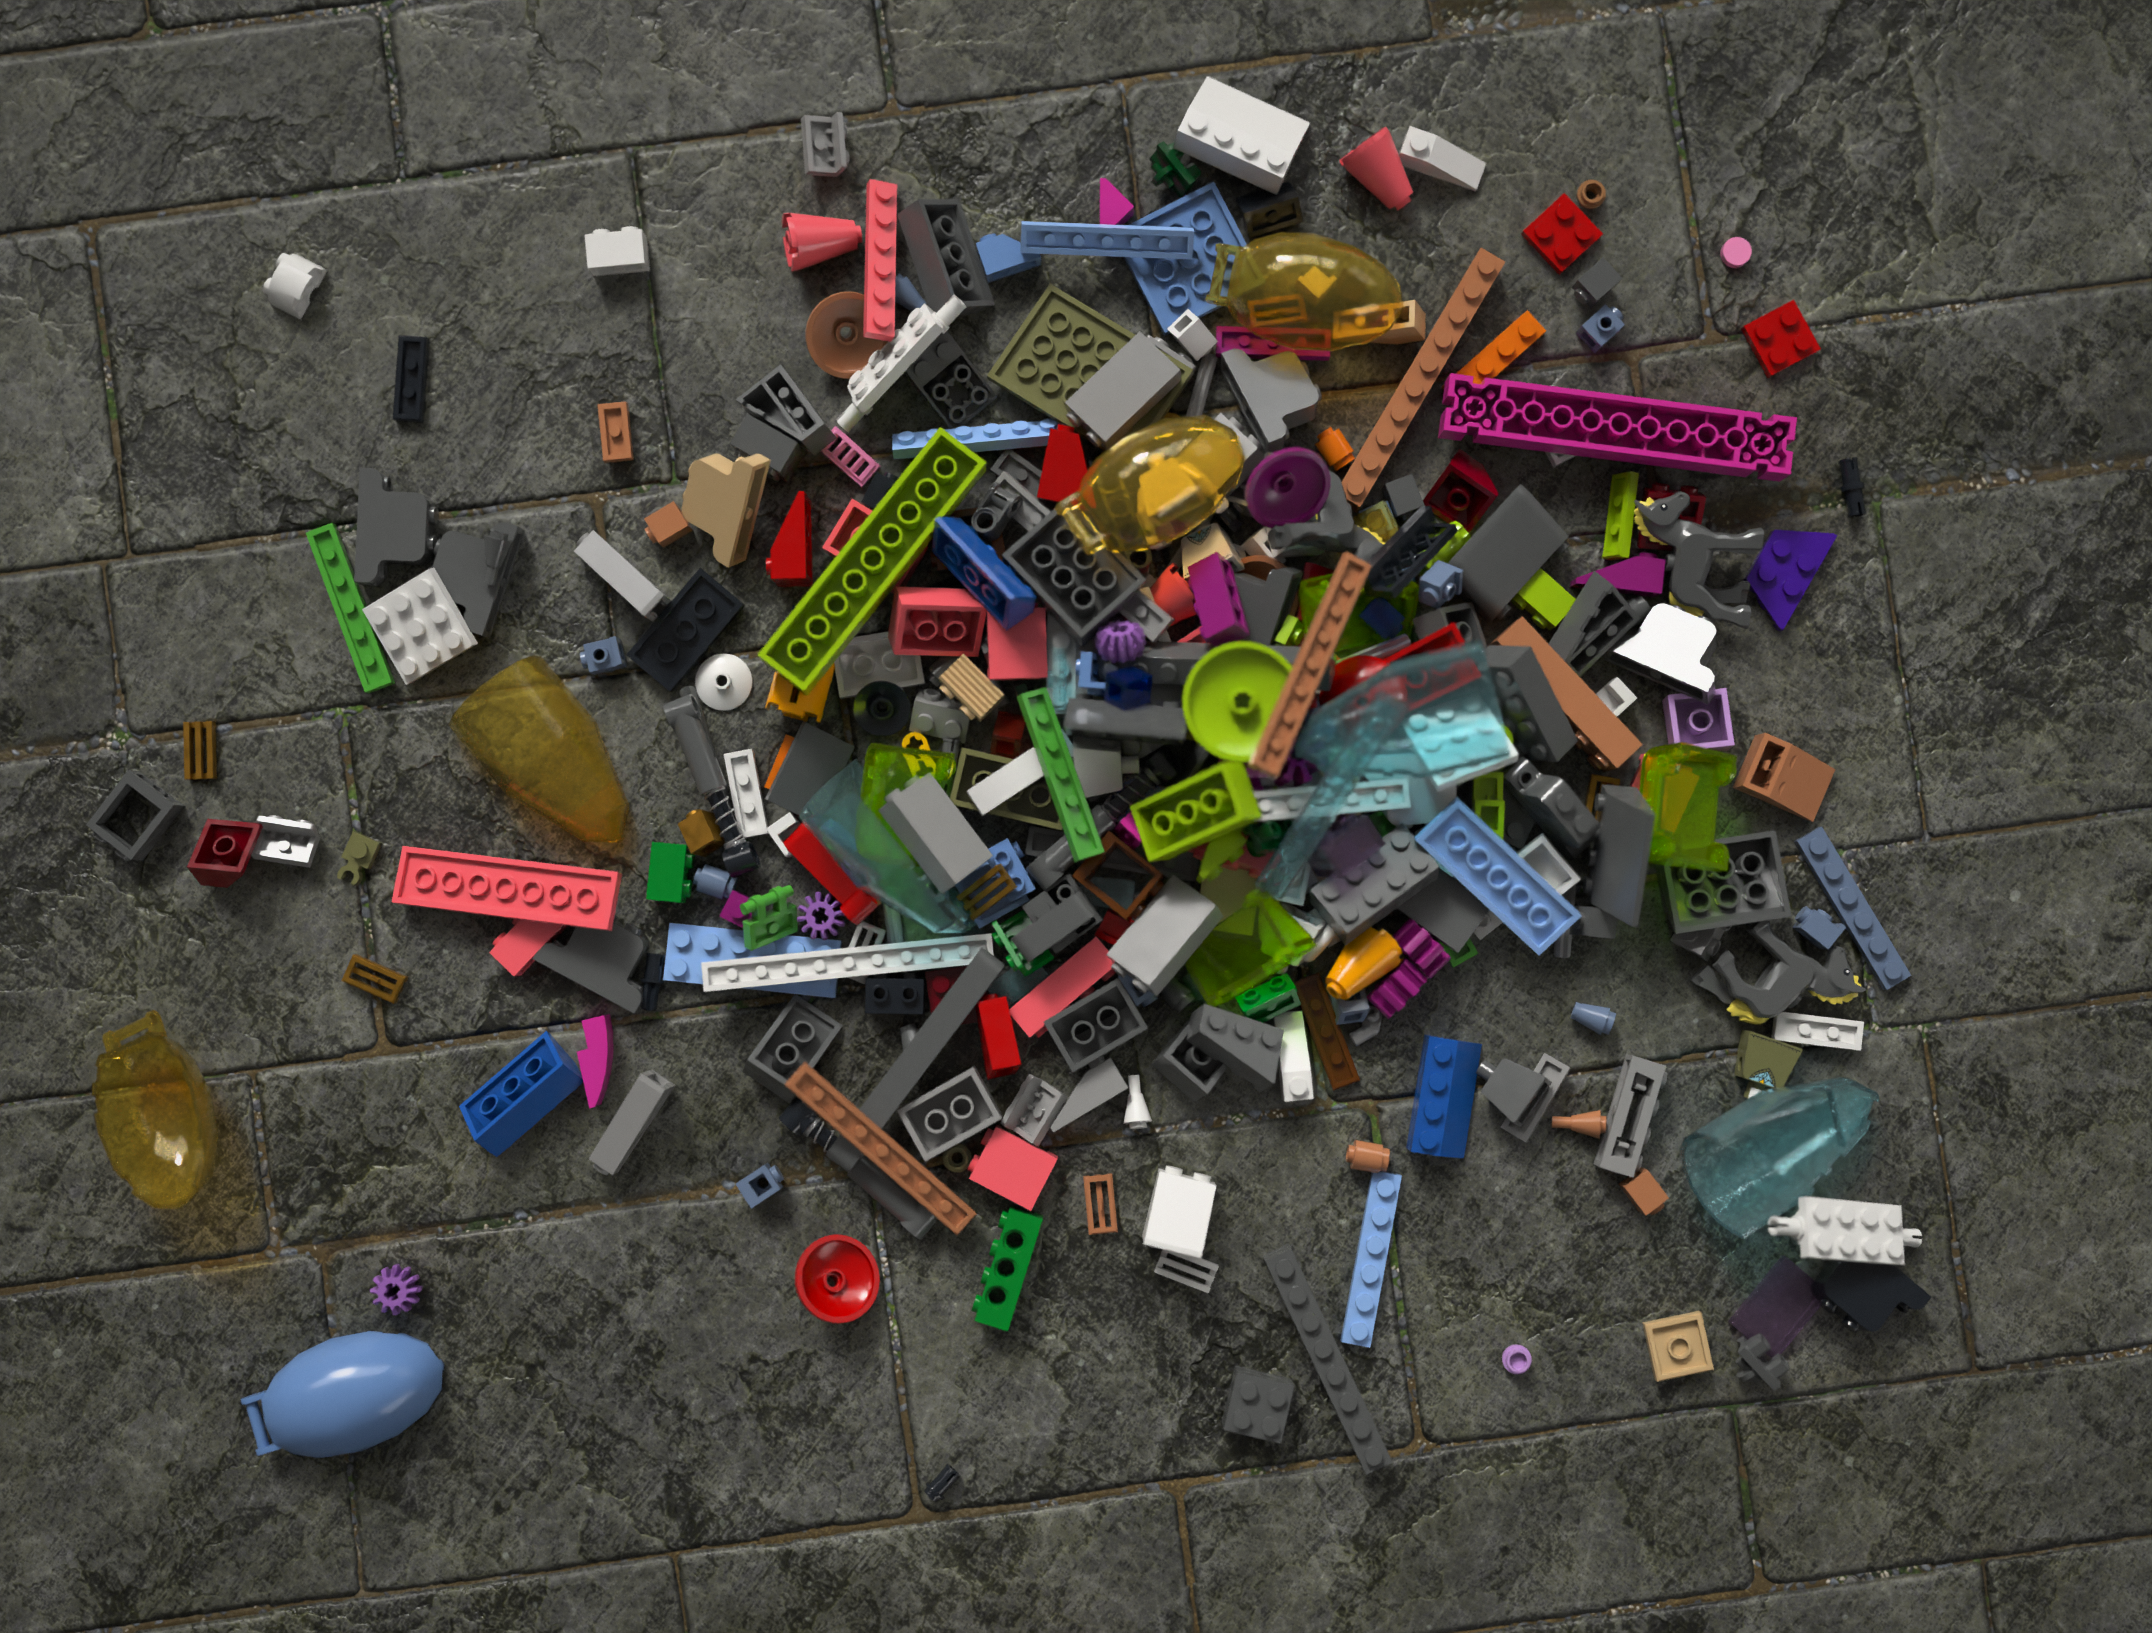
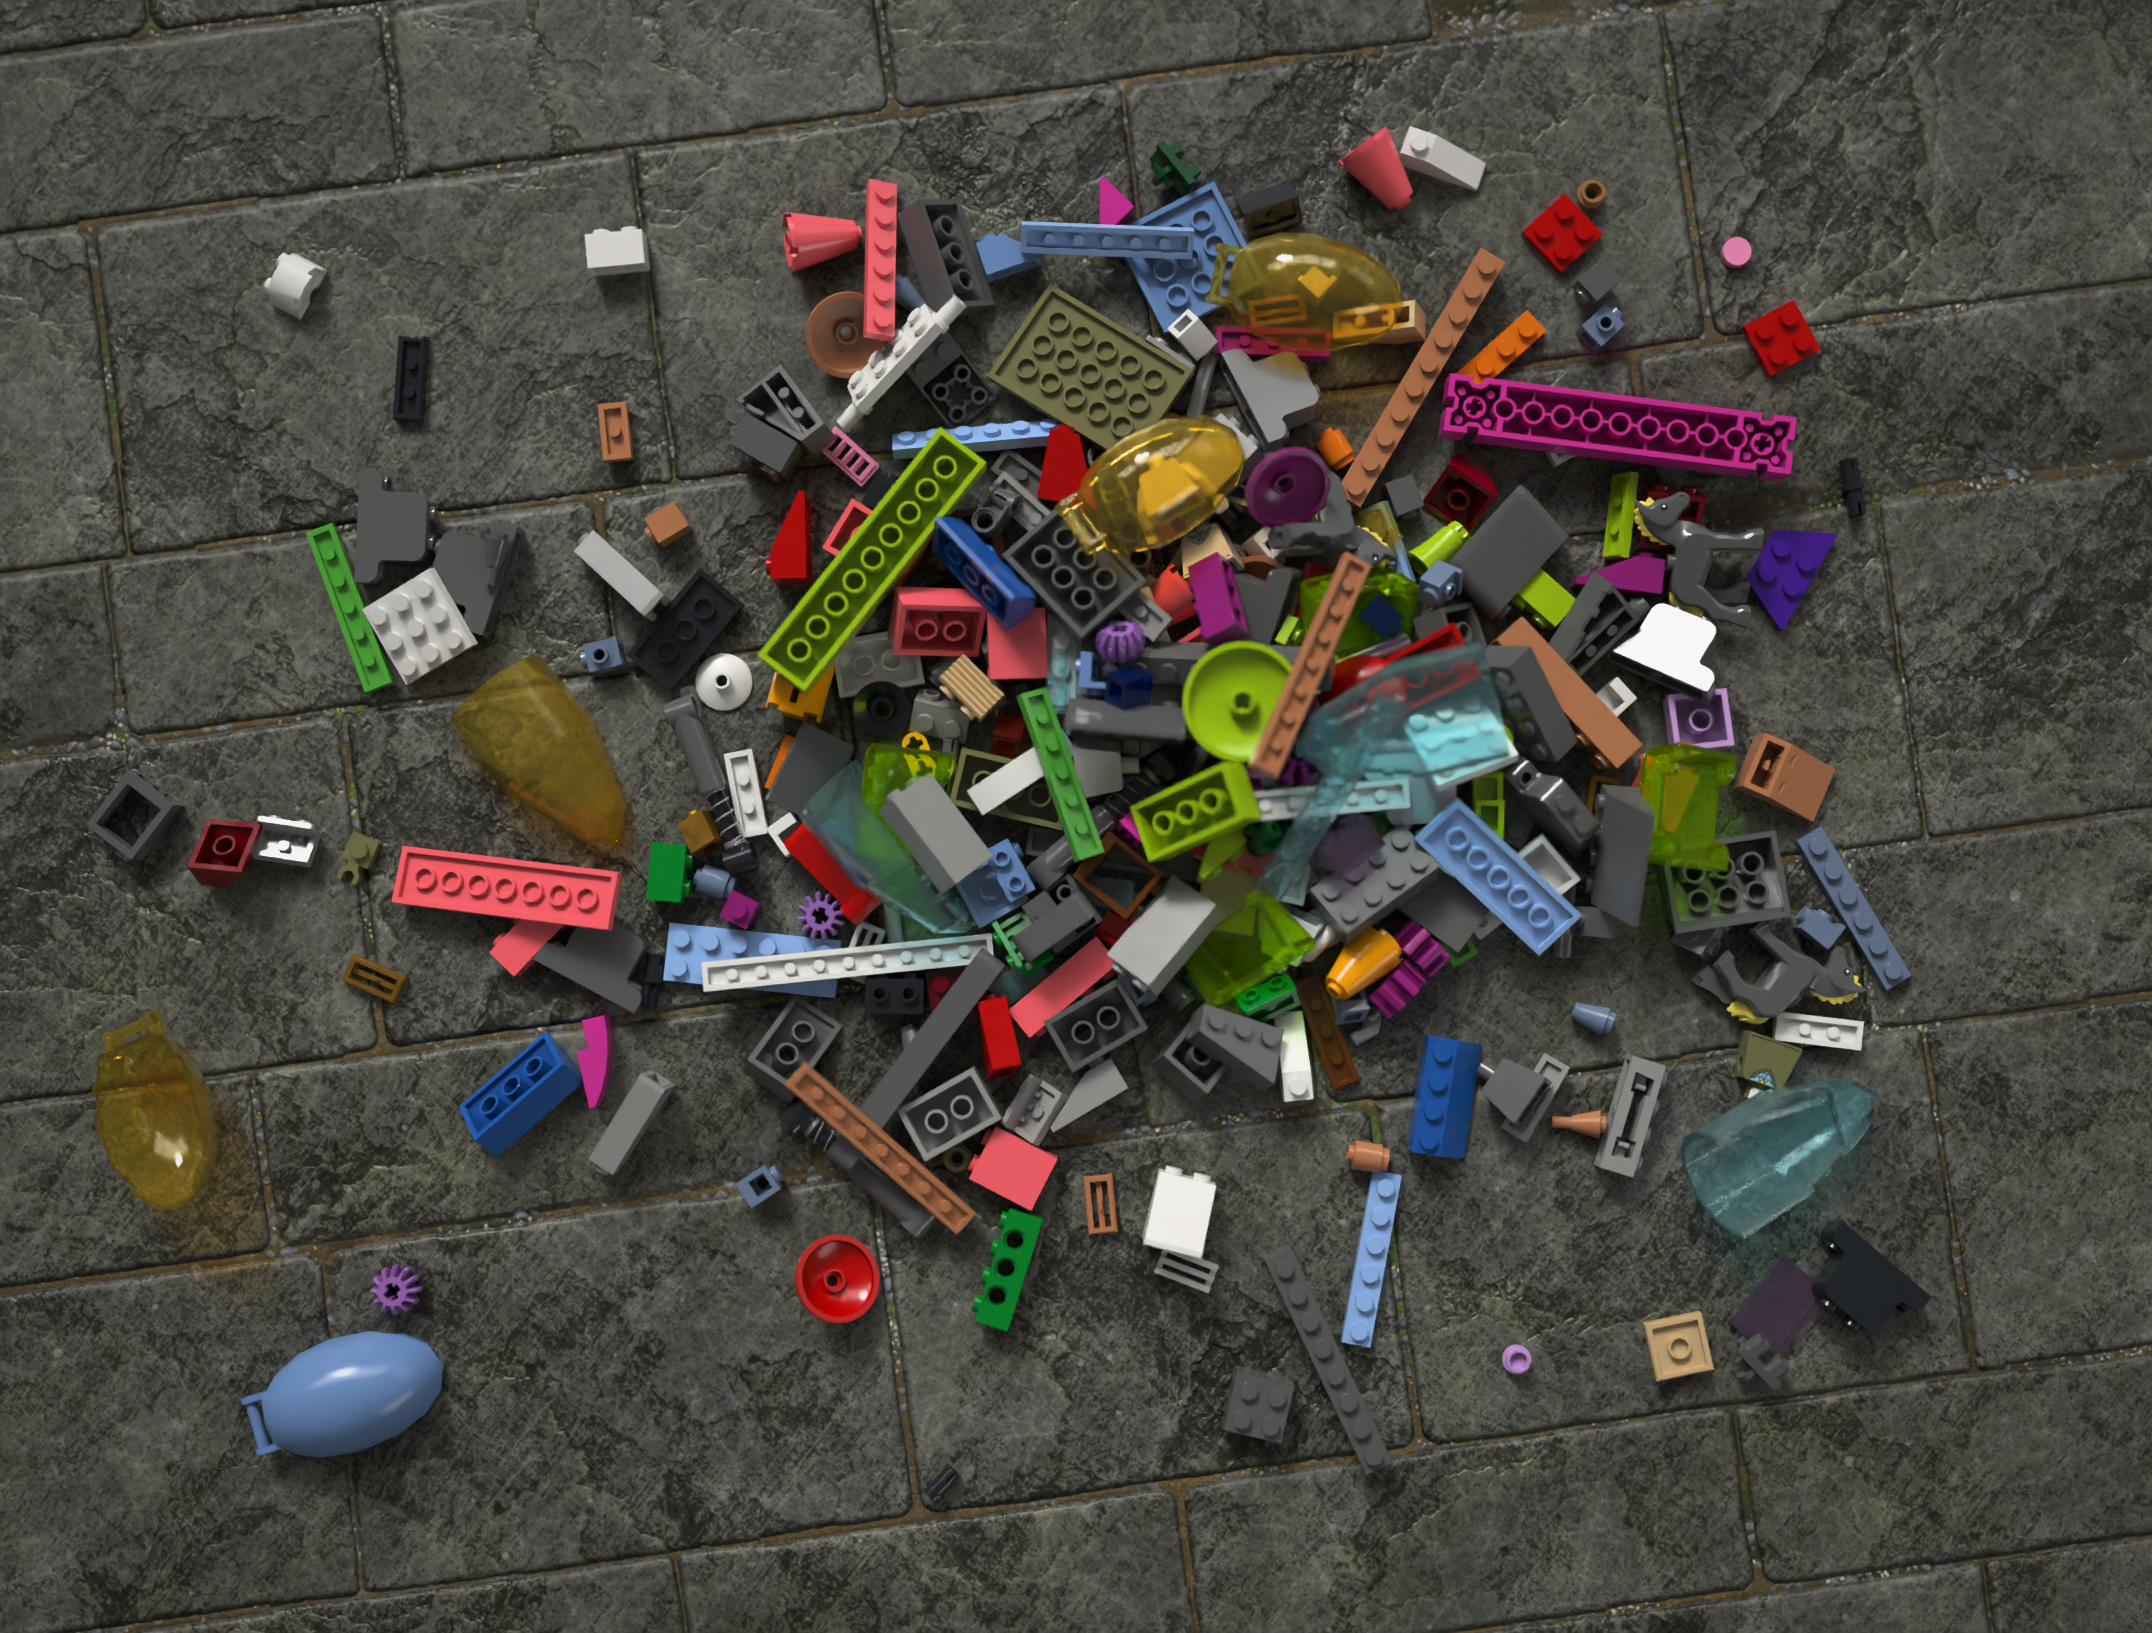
pearl gold tile [183,721,217,780] -> none
tan brick [682,454,771,568] -> none
bright green plate [740,885,798,951] -> none
light grey bracket [801,112,849,177] -> none
pearl gold tile [957,863,1017,920] -> none
light grey brick [1065,331,1181,451] -> none
white cone [1123,1075,1152,1129] -> none
white slope [1173,76,1310,195] -> none
black fence [1363,506,1458,599] -> none
nougat brick [1618,1167,1669,1216] -> none
white plate [1768,1197,1922,1265] -> none

